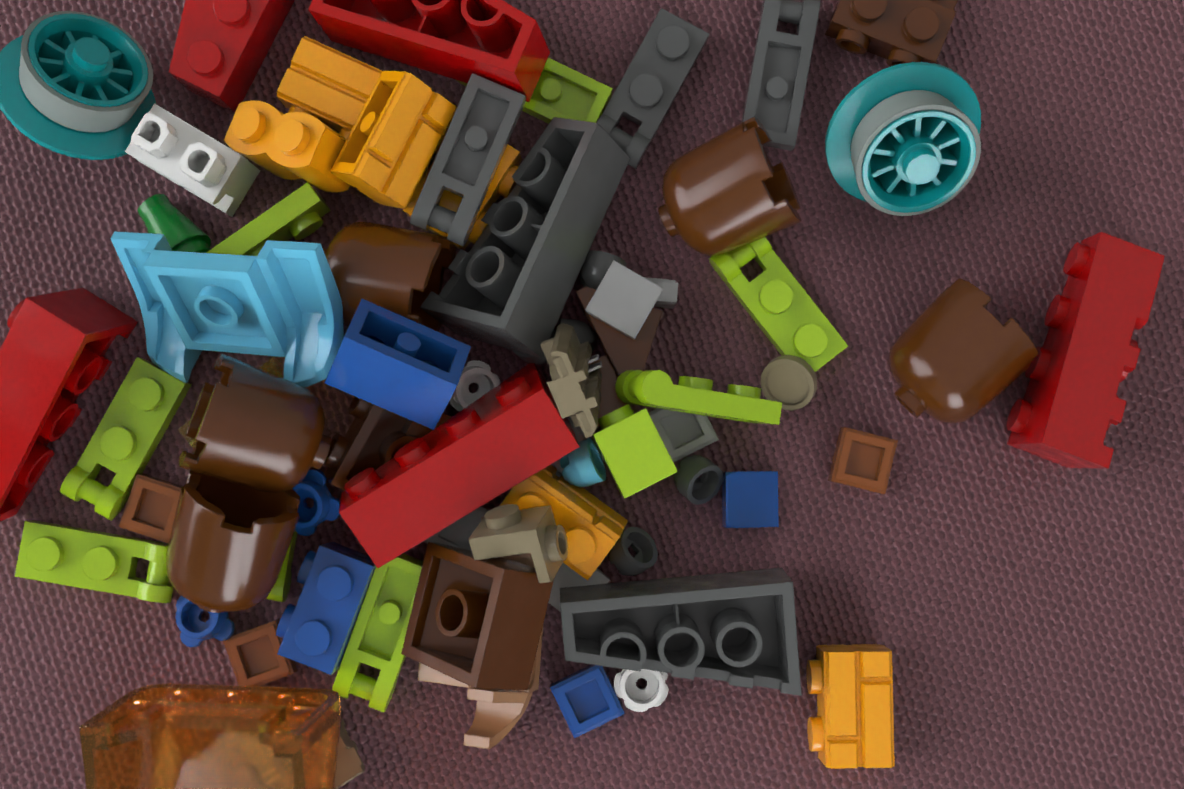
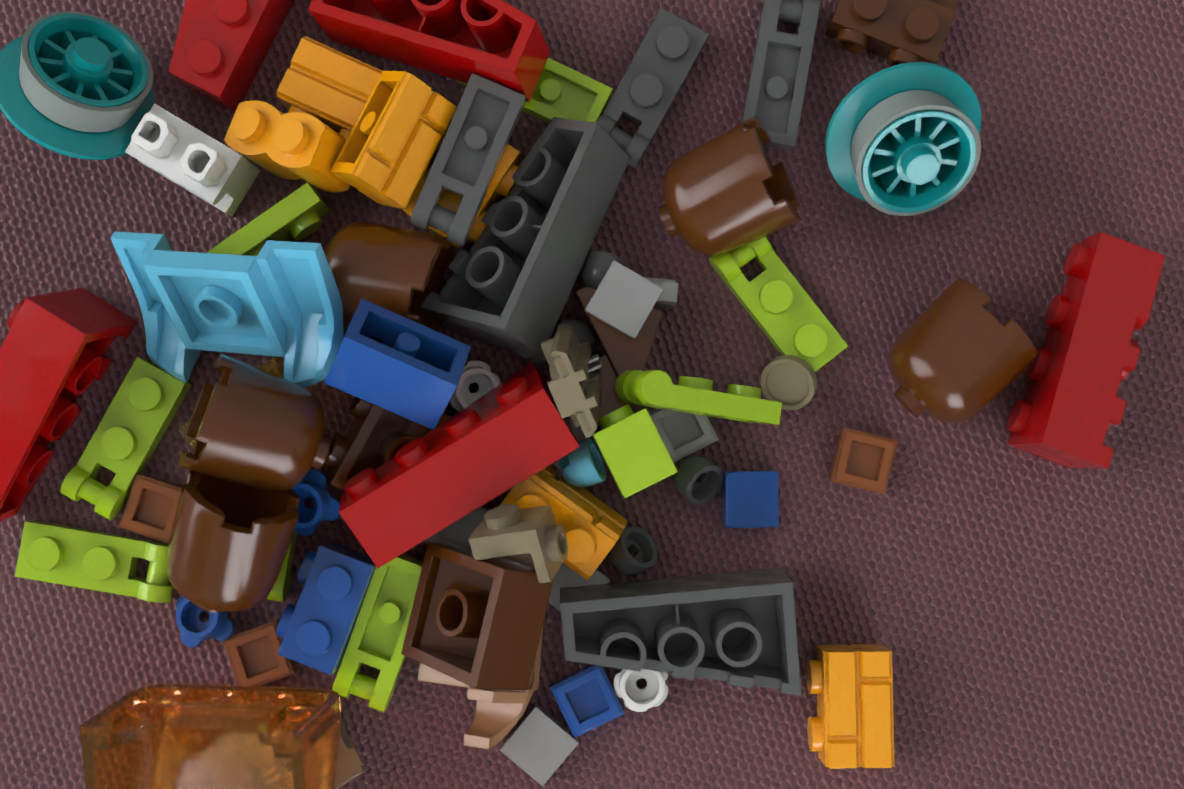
green cone [138,194,211,253] -> none
none -> light grey tile [500,703,579,787]

